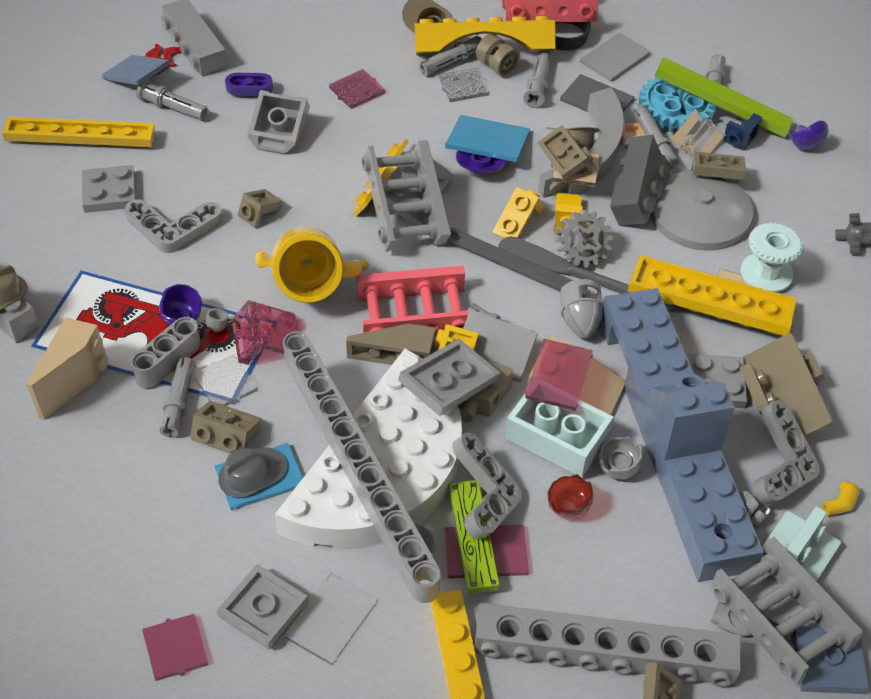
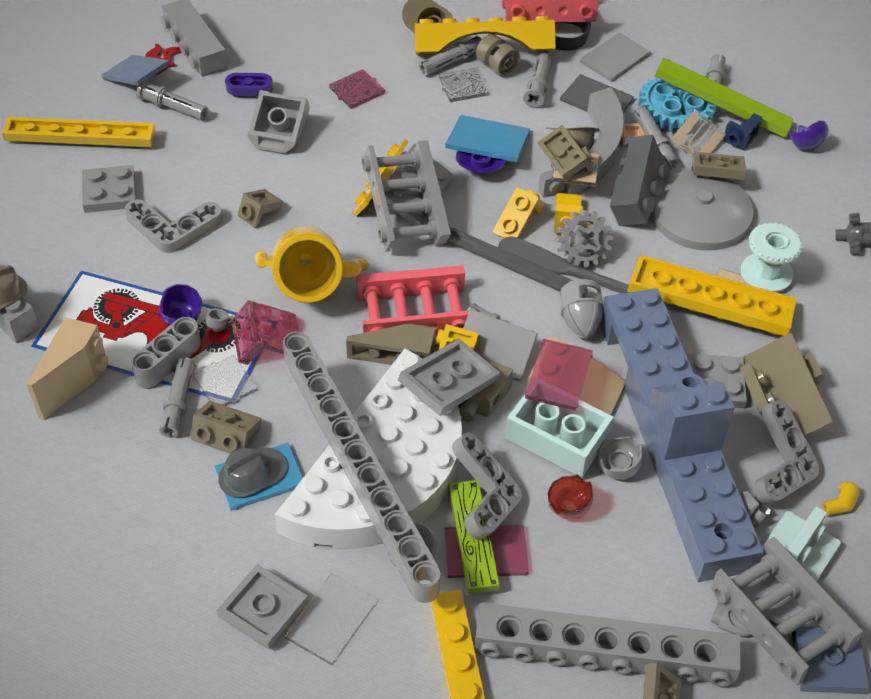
clear pink piece [142,614,208,681] -> none

